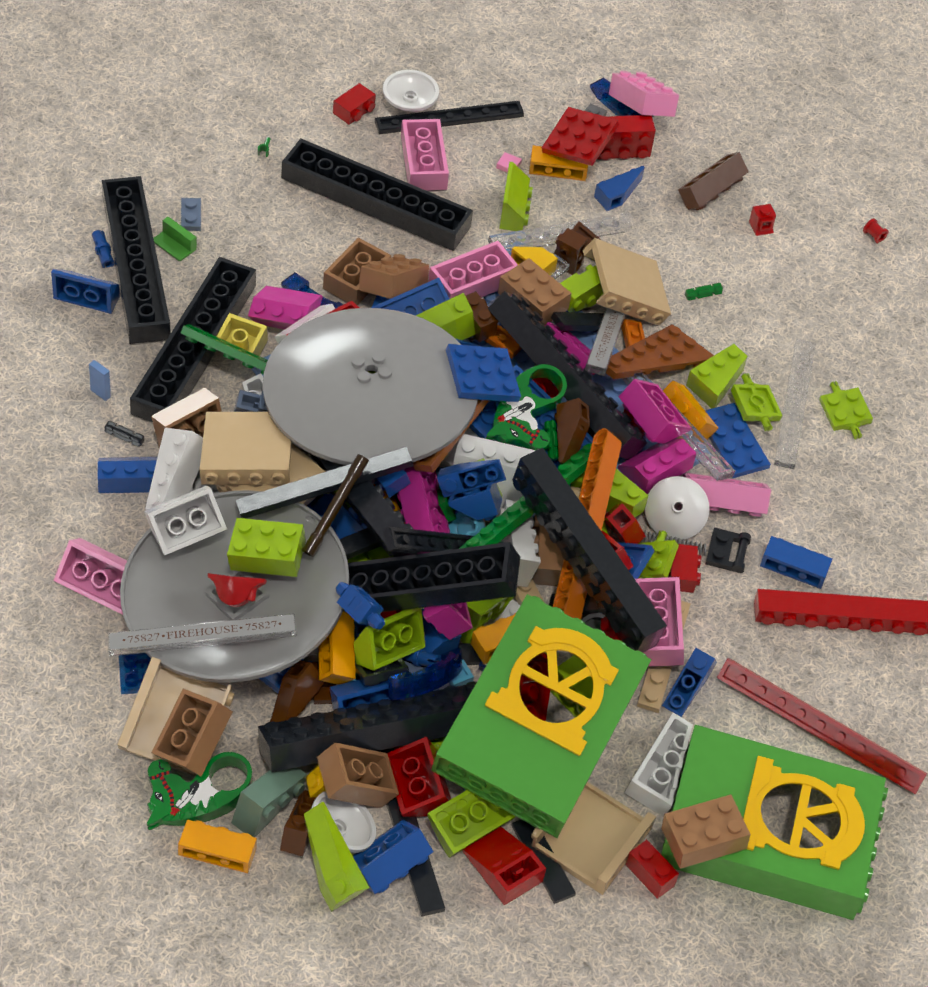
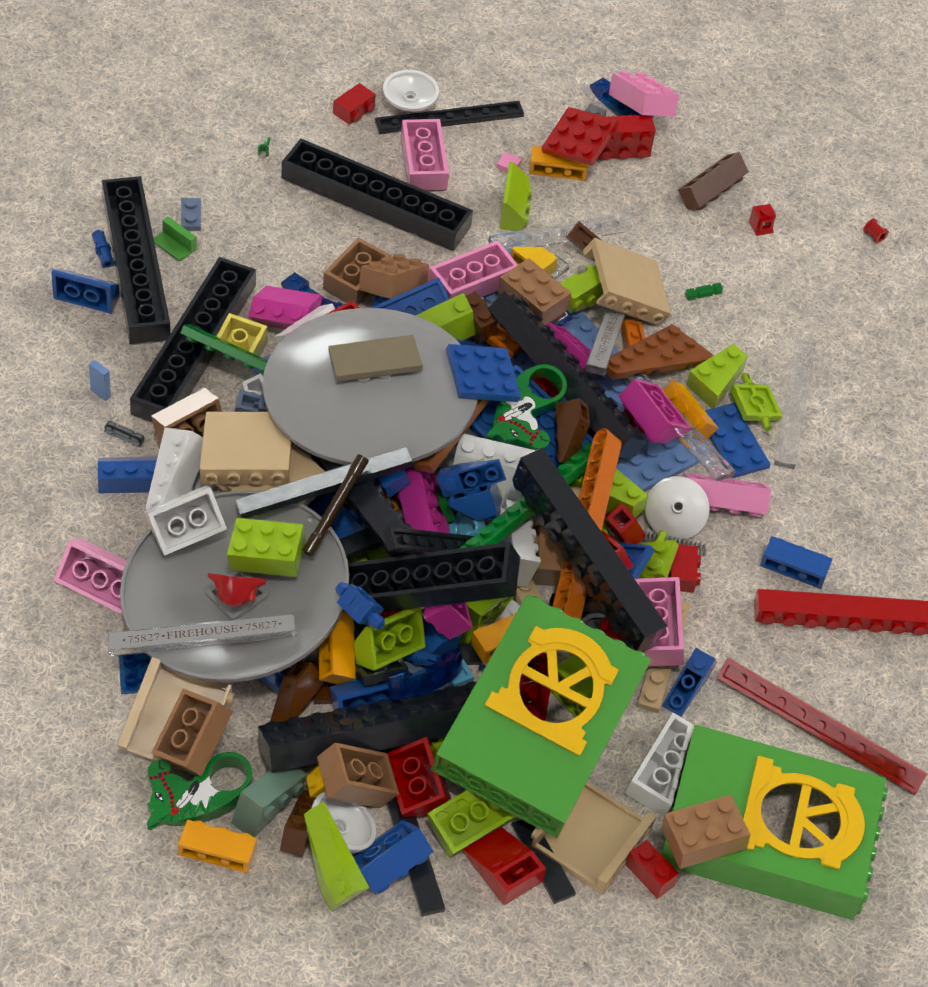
green axle [544,420,559,462] -> none
black tile [551,312,622,332] -> none
reddish brown brick [553,228,588,275] -> none
blue slope [594,166,645,211] -> none
dark pink slope [618,439,696,494] -> none
black plate [705,527,751,573] -> none
lime plate [819,381,873,439] -> none
none -> dark tan tile [328,335,423,382]

